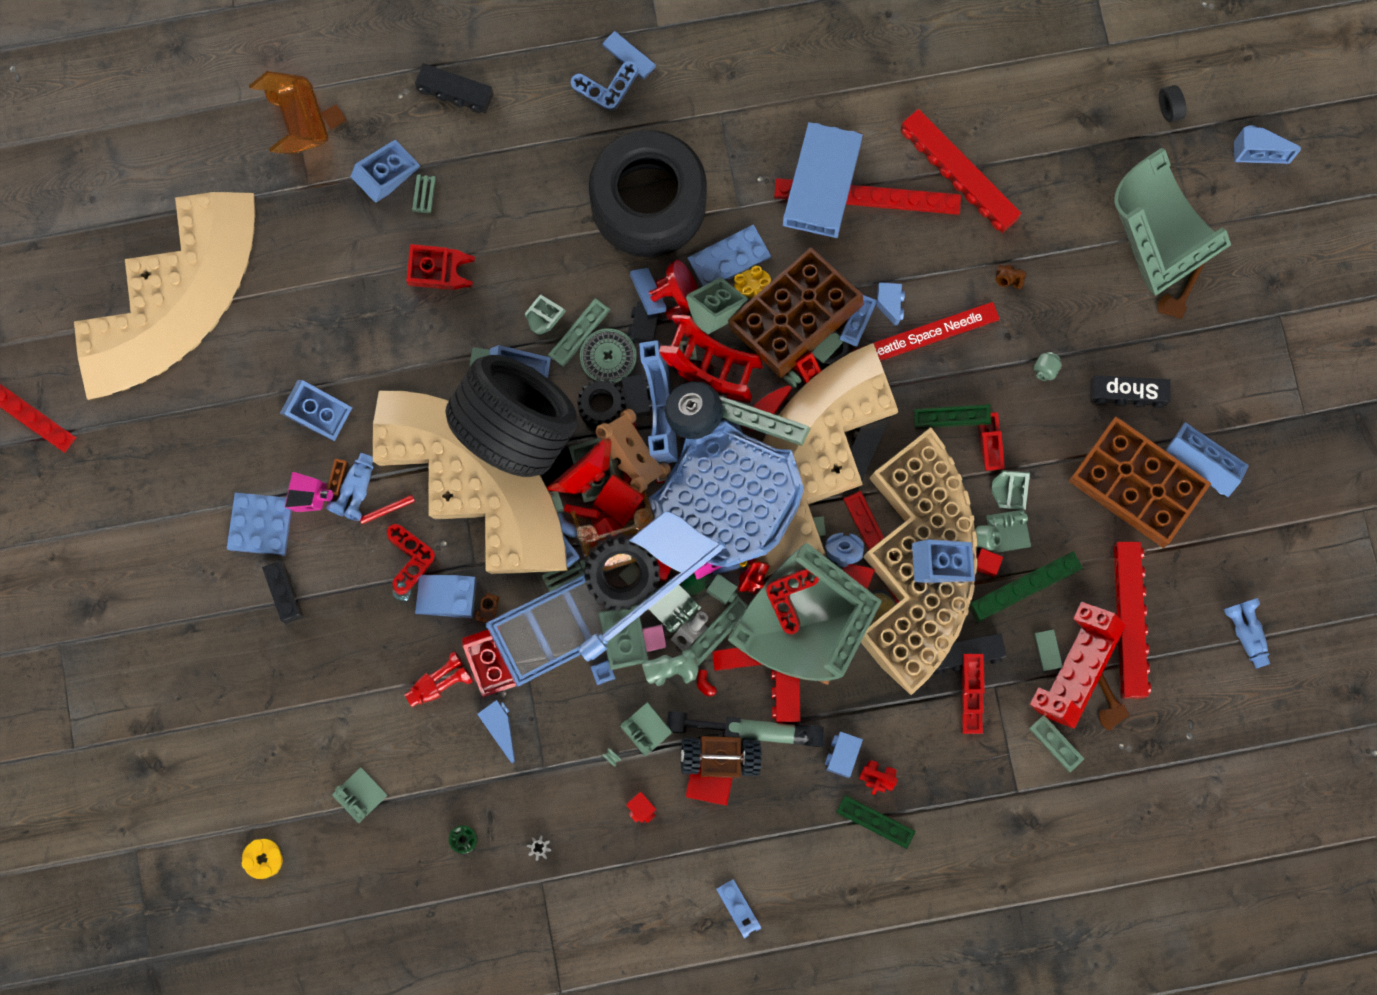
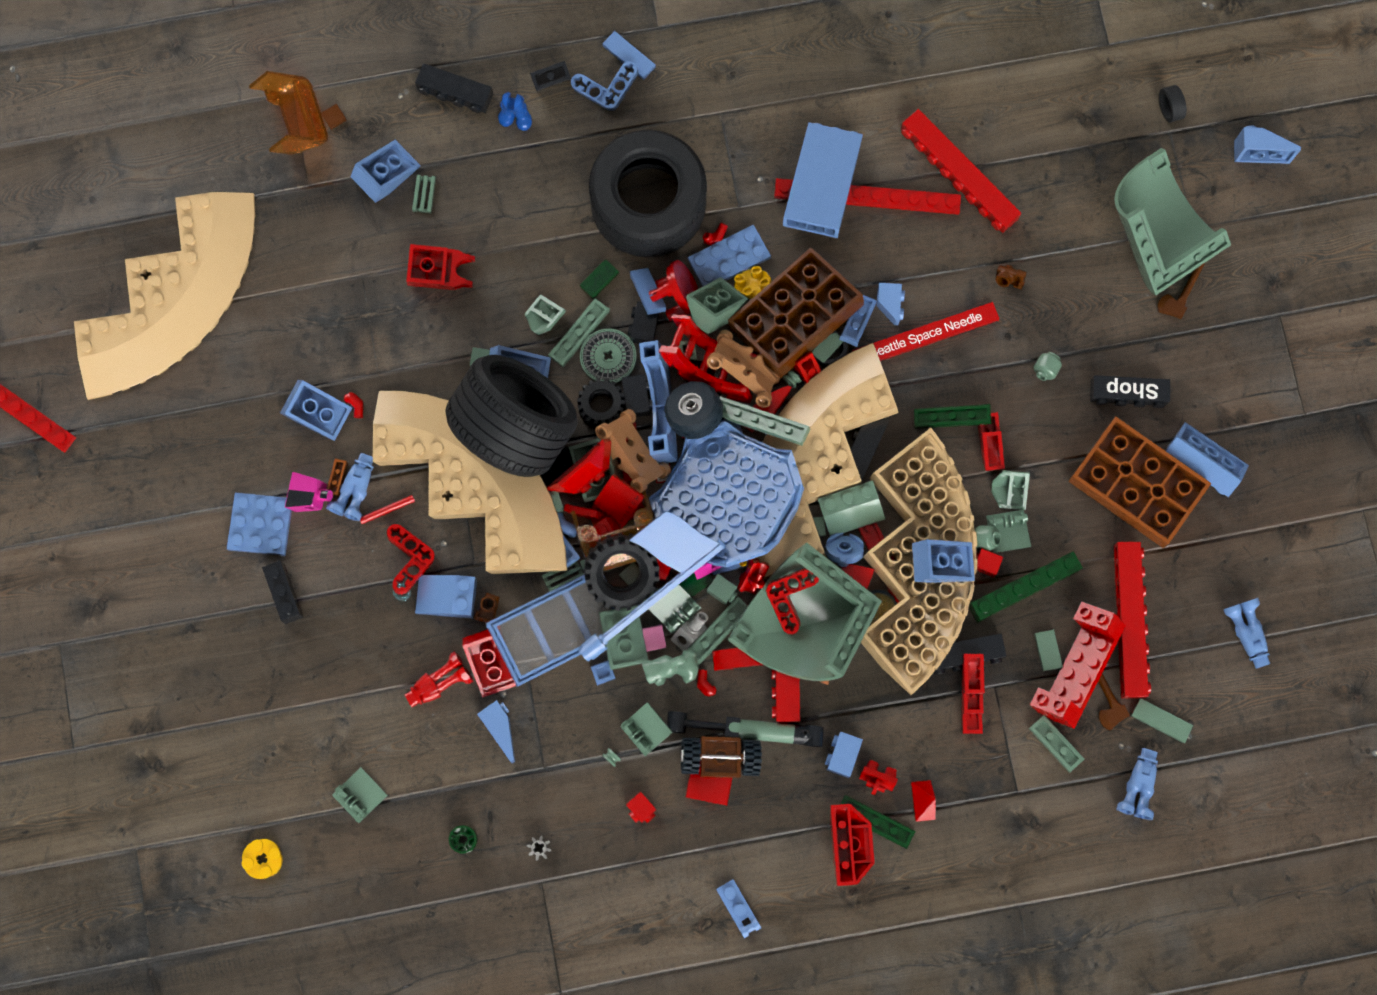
none -> red arm [343,392,363,418]
none -> blue piece [498,92,532,131]
none -> black brick [530,61,571,92]
none -> dark green tile [580,259,619,299]
none -> red arm [703,223,728,245]
none -> medium nougat piece [707,330,780,408]
none -> sand green slope [818,480,885,536]
none -> red wedge [830,804,875,886]
none -> red slope [911,780,936,822]
none -> medium blue piece [1116,748,1158,820]
none -> sand green tile [1131,698,1193,743]

